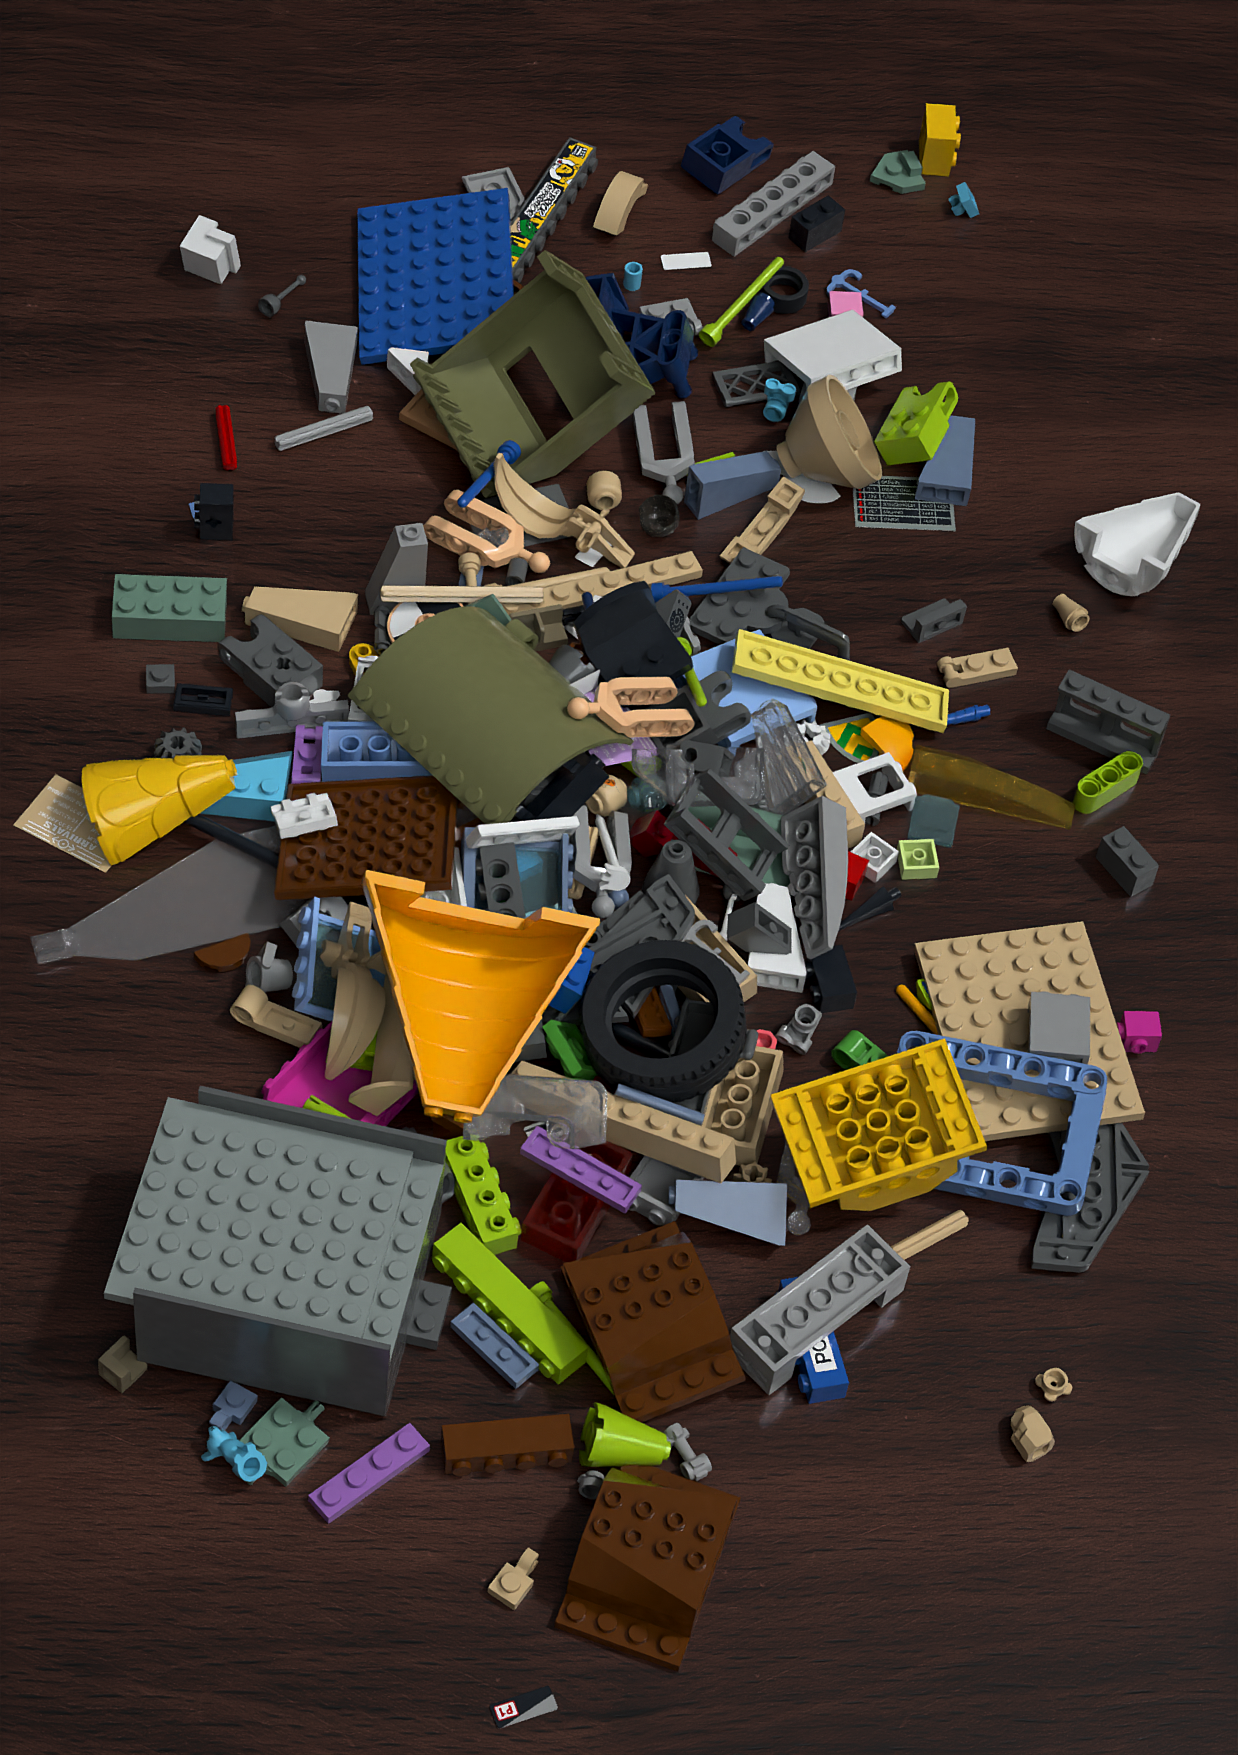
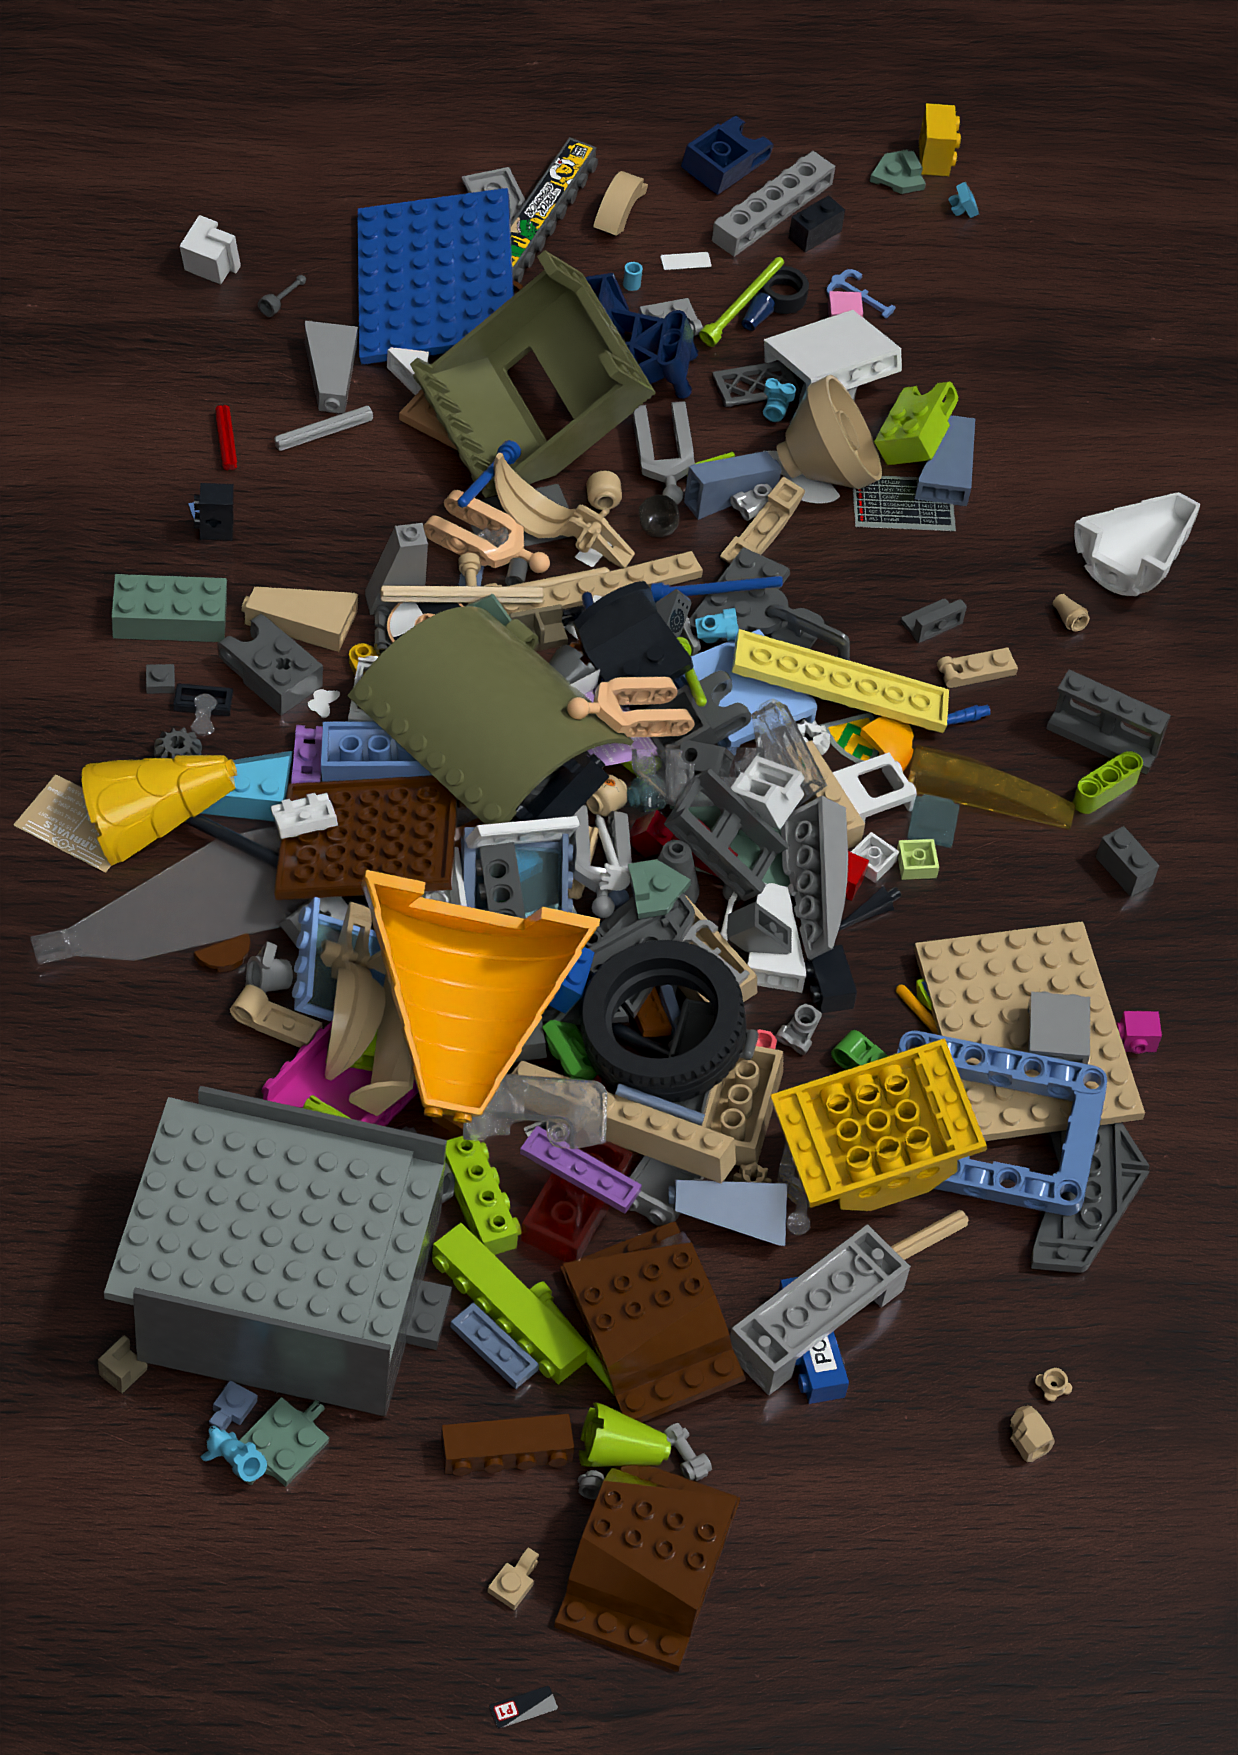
light grey plate [235,682,349,738] -> none
medium lavender plate [308,1423,430,1524] -> none
dark grey axle [865,771,888,826] -> none
none -> clear piece [191,694,218,736]
none -> sand green plate [628,859,691,919]
none -> medium azure plate [695,608,739,643]
none -> light grey plate [730,484,773,521]
none -> white plate [731,756,805,830]

